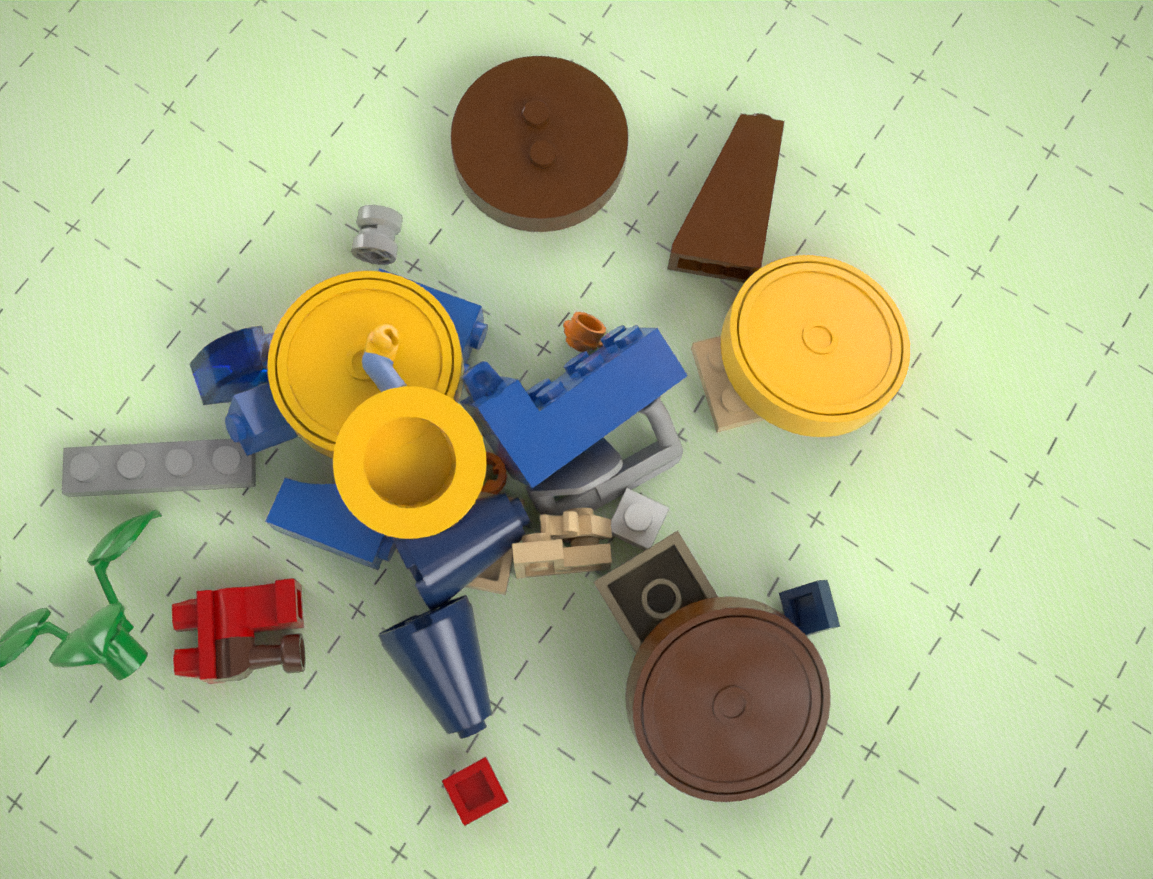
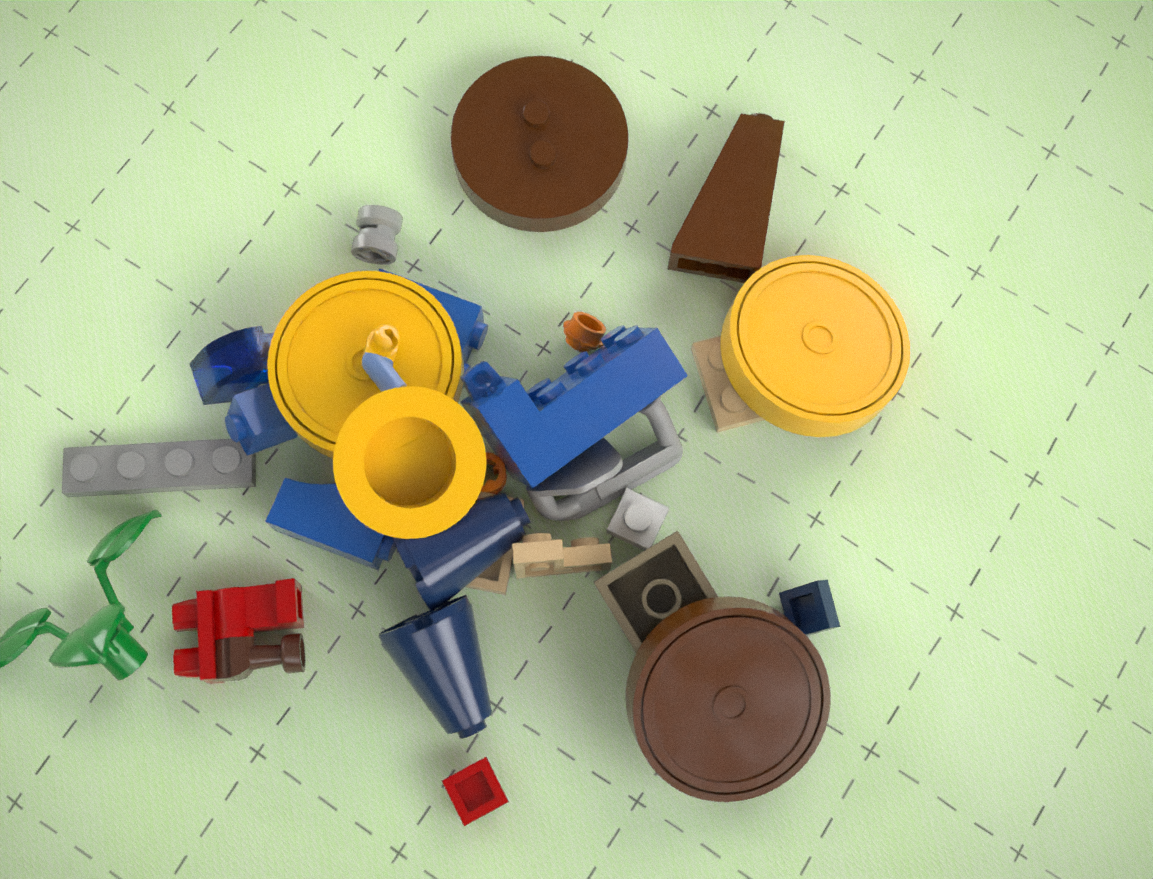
tan plate [540,508,612,544] -> none

